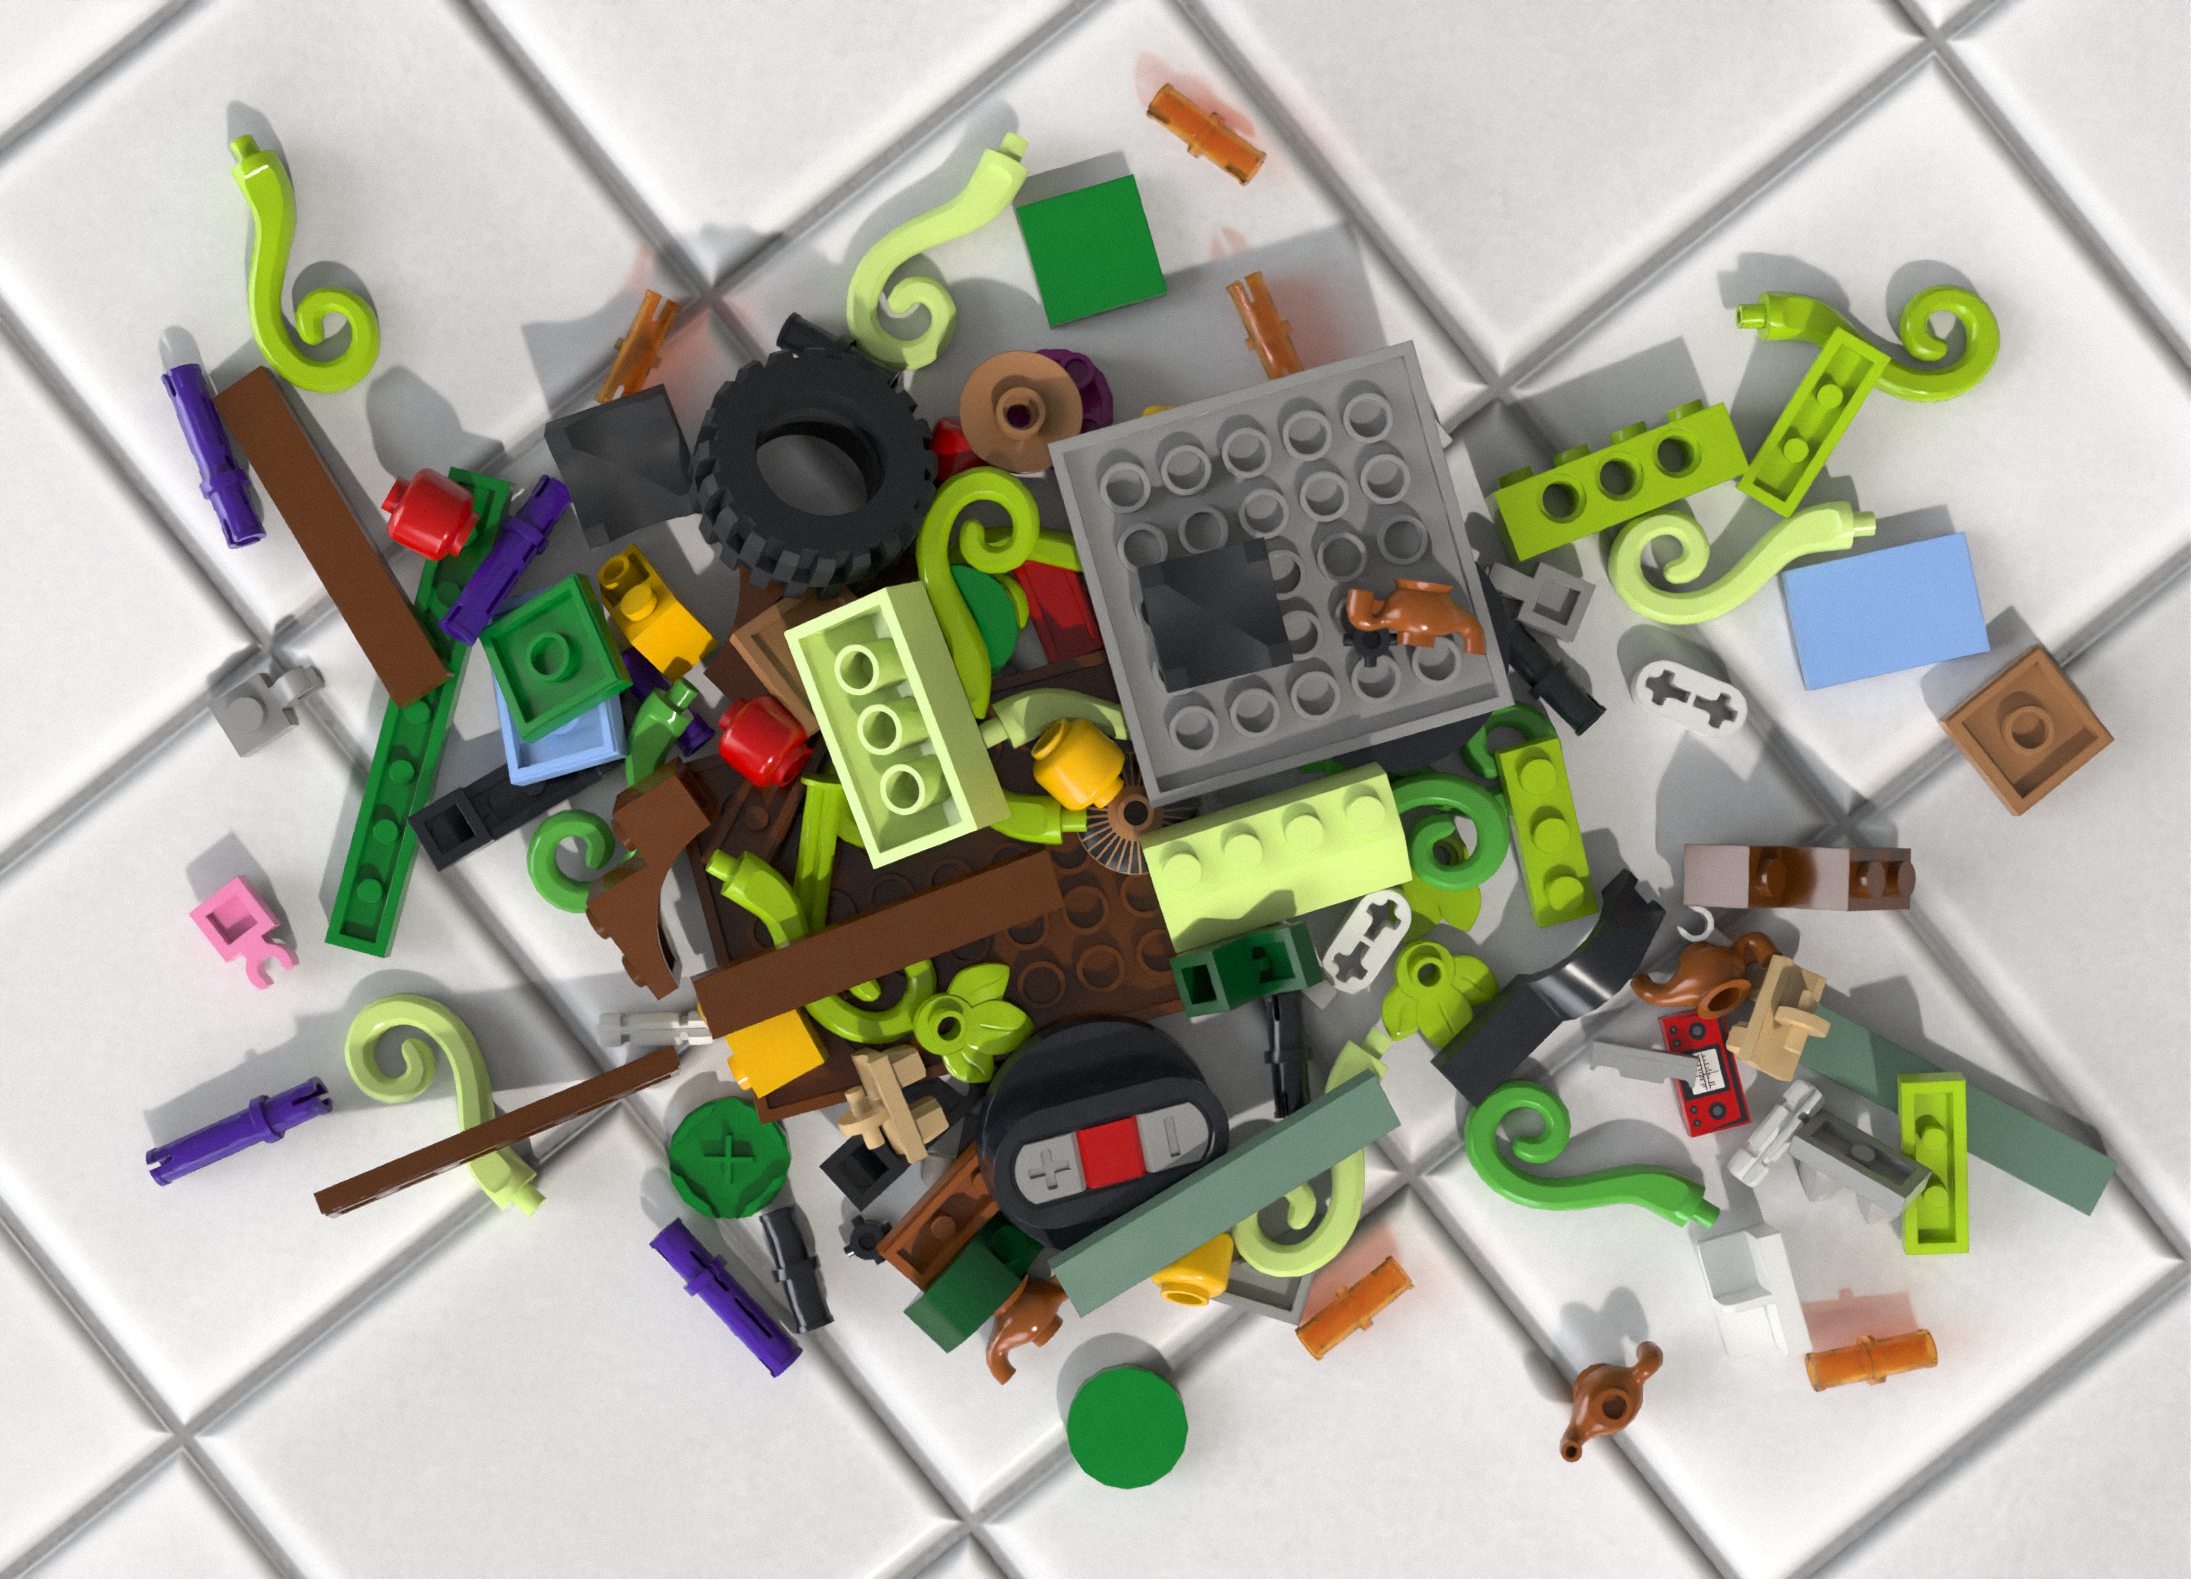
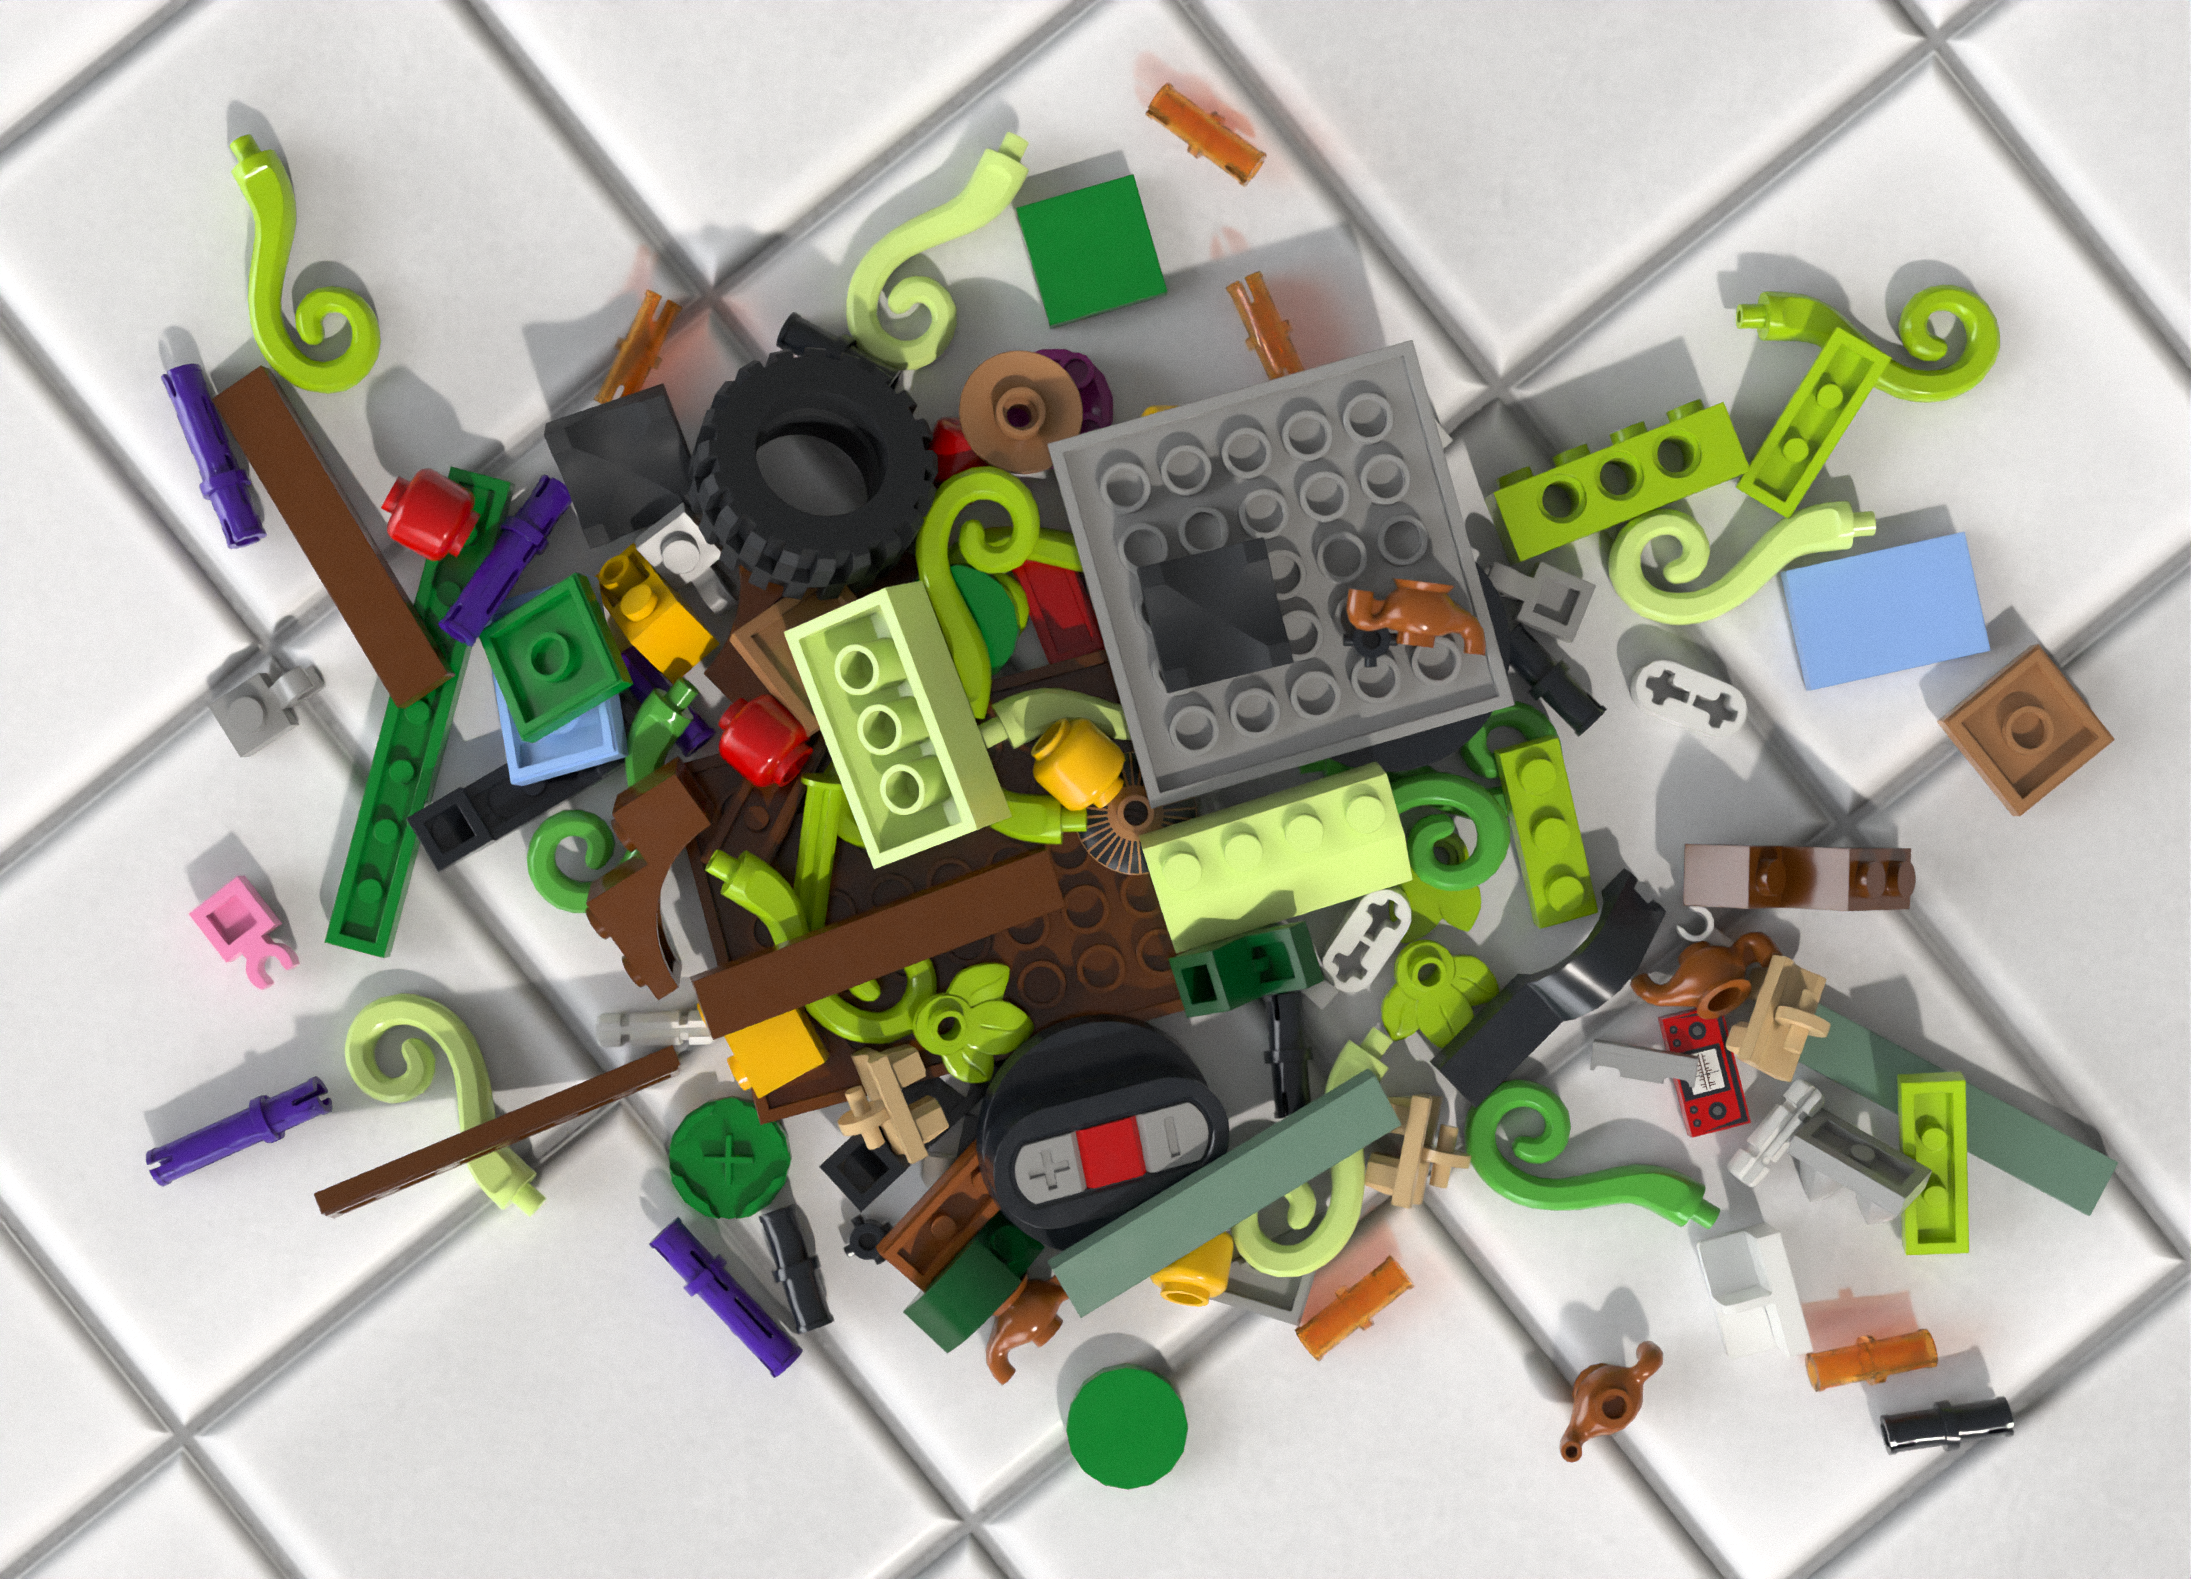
none -> light grey plate [635,502,738,616]
none -> tan hips [1365,1093,1471,1209]
none -> black pin [1880,1396,2014,1455]

